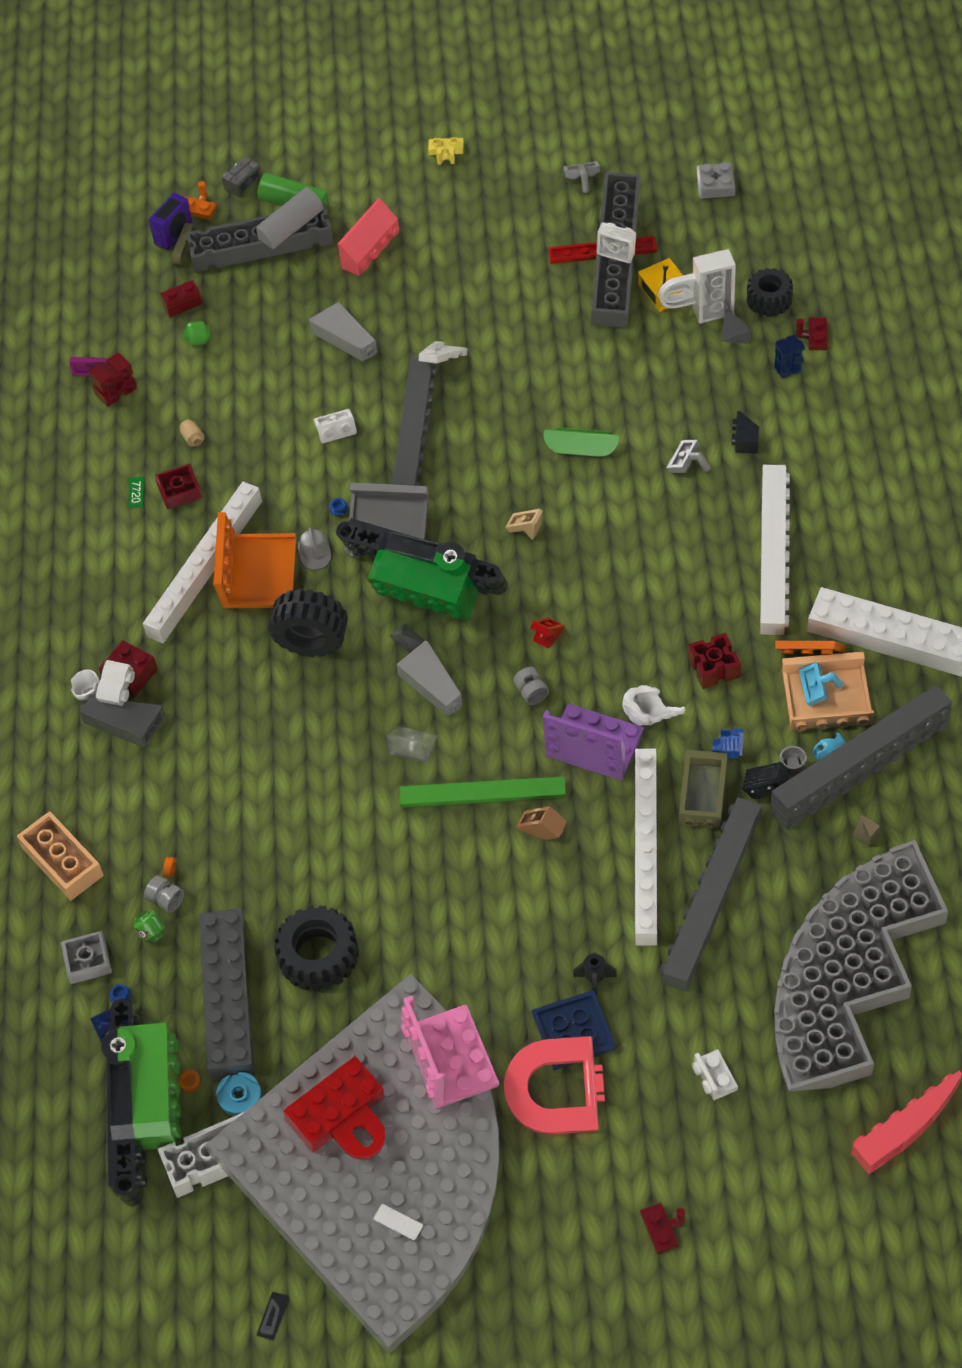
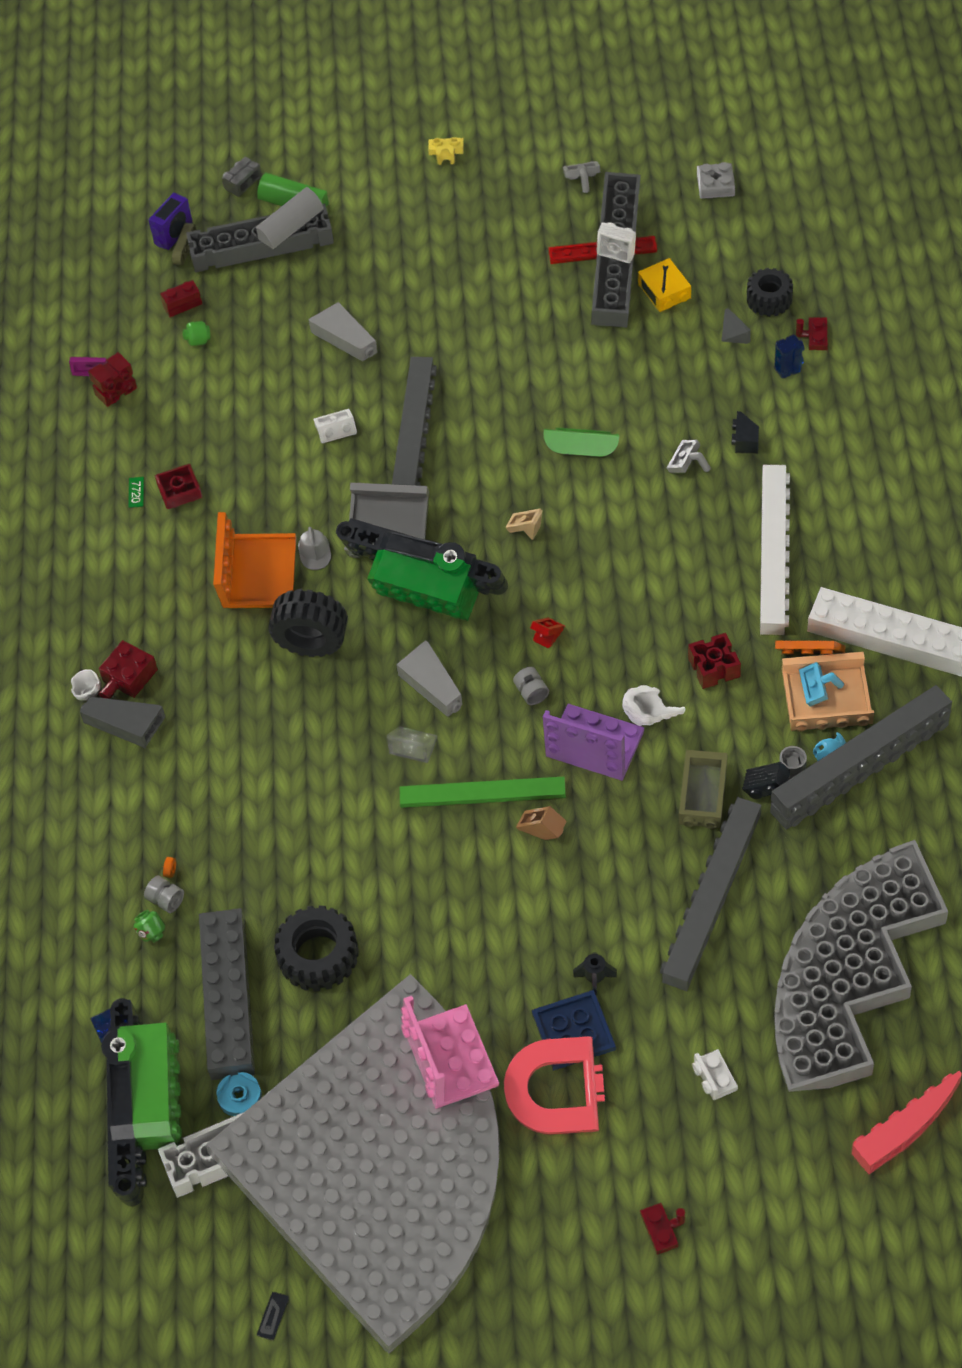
light nougat brick [17,811,104,901] -> none
light grey brick [61,931,112,984] -> none
white brick [96,660,135,706] -> none
blue plate [109,984,131,1003] -> none
white brick [143,481,262,644] -> none
orange tile [178,1069,201,1093] -> none
tan brick [179,419,204,447] -> none
orange plate [184,181,217,220] -> none
red brick [283,1055,385,1160] -> none
blue plate [329,498,348,516] -> none
coral slope [338,198,399,276] -> none
white sticker [374,1204,423,1240] -> none
dark grey slope [390,623,431,653] -> none
white wing [419,341,468,363] -> none
white brick [635,749,657,946] -> none
white brick [659,249,736,324] -> none
blue hair [712,729,744,759] -> none
dark tan slope [853,815,880,847] -> none

